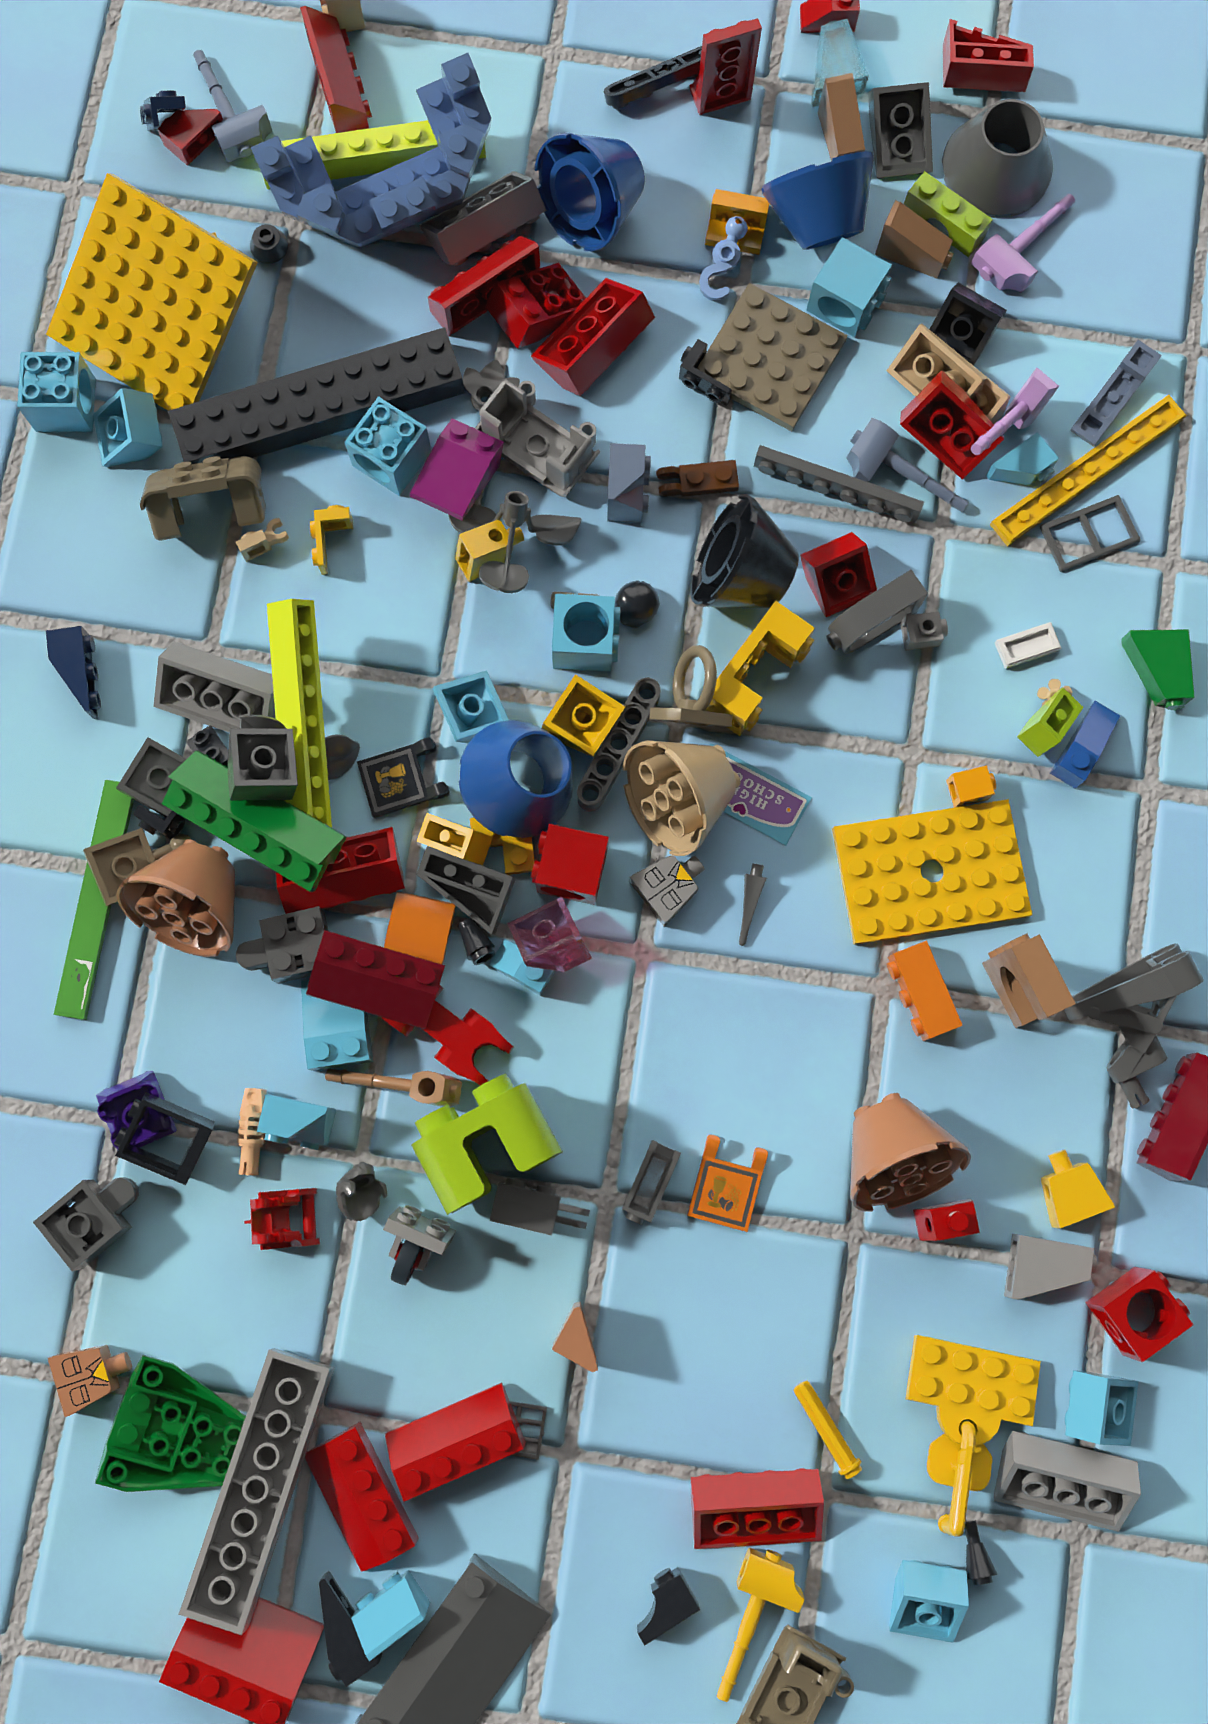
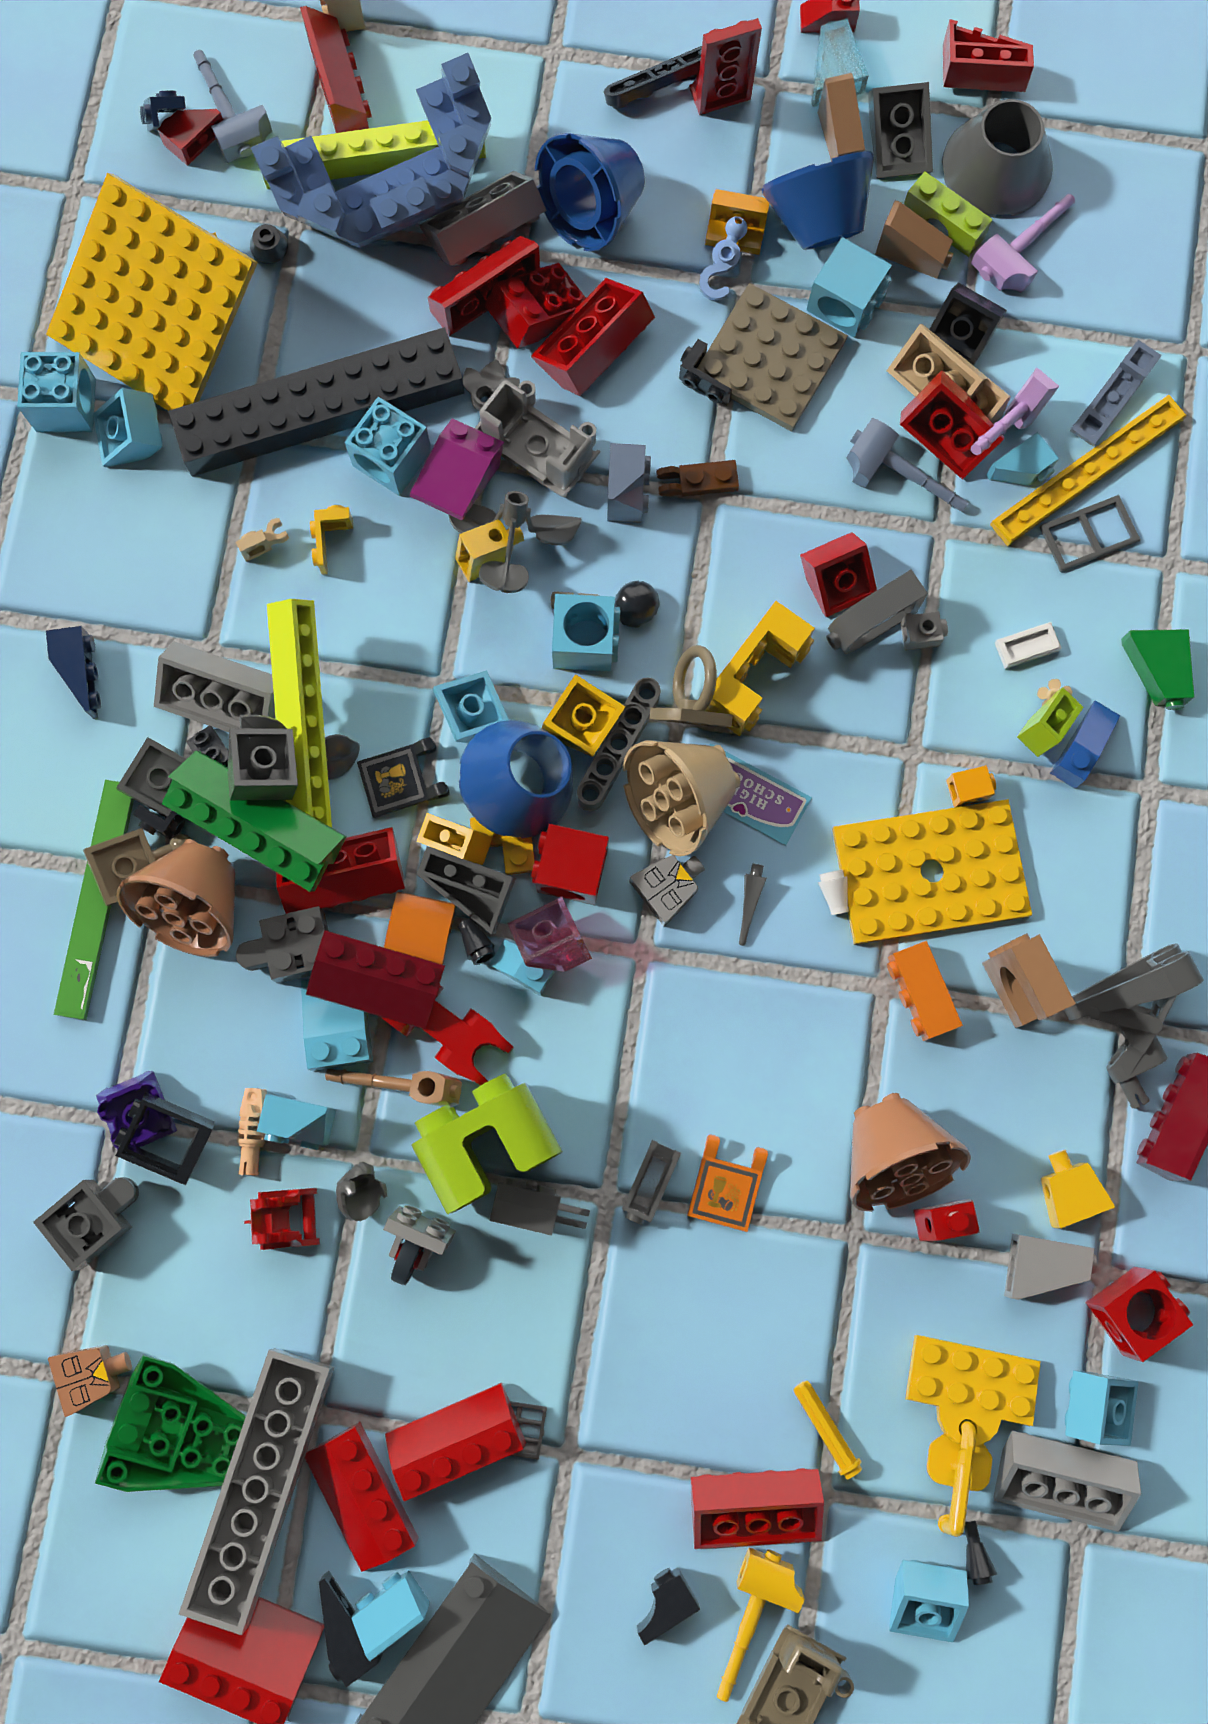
dark tan container [140,456,266,541] -> none
nougat slope [552,1302,598,1372] -> none
black cone [690,494,799,608] -> none
dark grey plate [753,445,924,523] -> none
none -> white cone [818,870,849,915]

